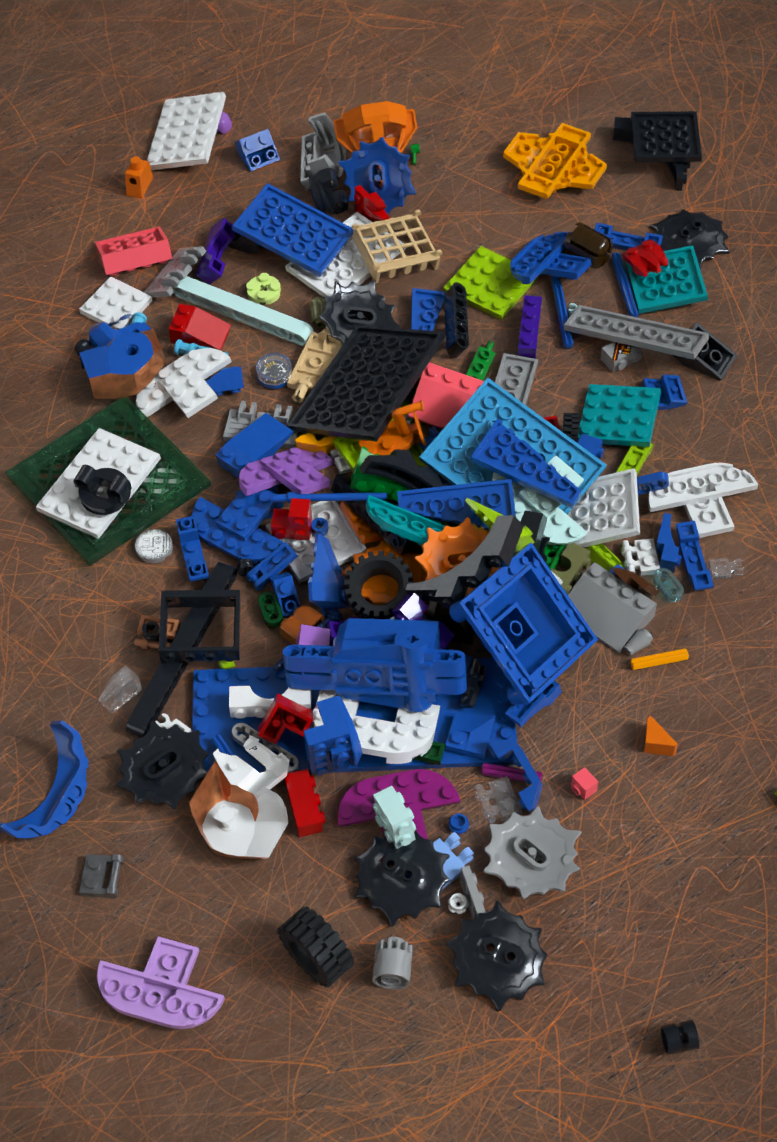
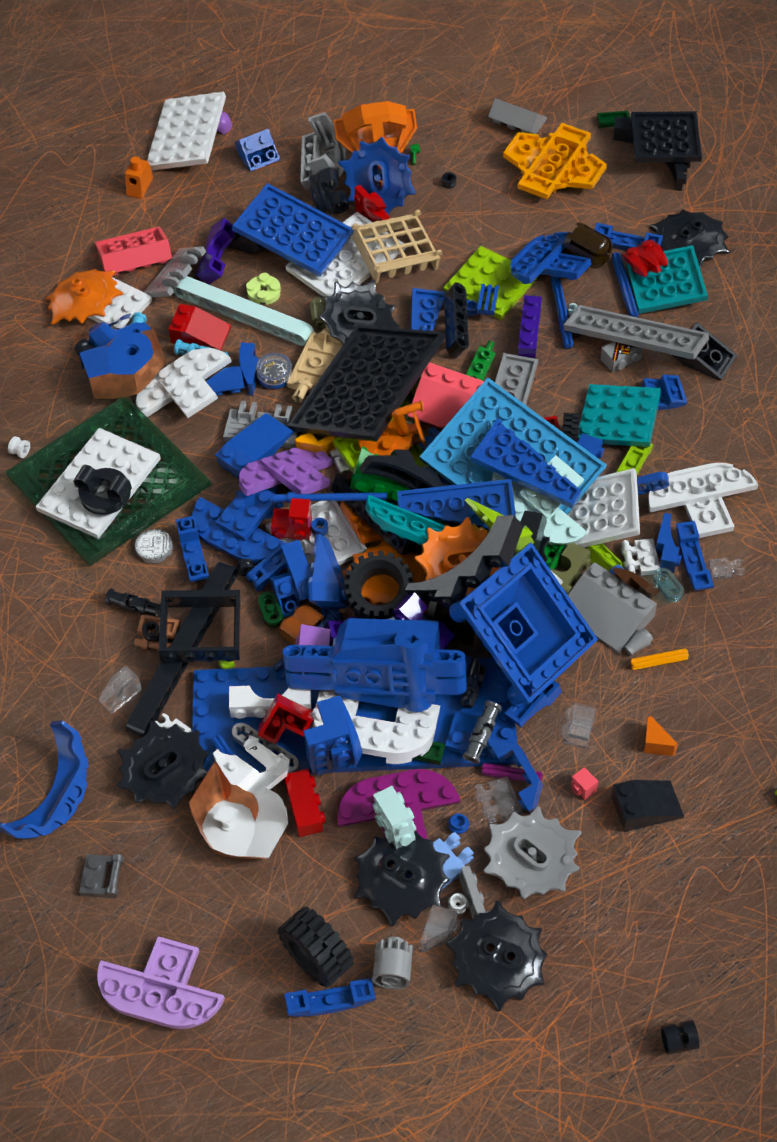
none -> white wheel [8,436,30,458]
none -> orange piece [46,269,123,325]
none -> black piece [105,588,161,617]
none -> blue slope [240,342,259,396]
none -> blue slope [280,540,313,601]
none -> blue slope [284,978,376,1016]
none -> clear slope [420,905,460,953]
none -> black bush [442,172,456,189]
none -> dark grey piece [463,700,502,764]
none -> blue plate [467,300,478,316]
none -> blue tile [477,284,499,315]
none -> light grey slope [488,98,547,134]
none -> clear brick [560,703,597,749]
none -> dark green tile [596,110,630,128]
none -> black slope [611,780,684,832]

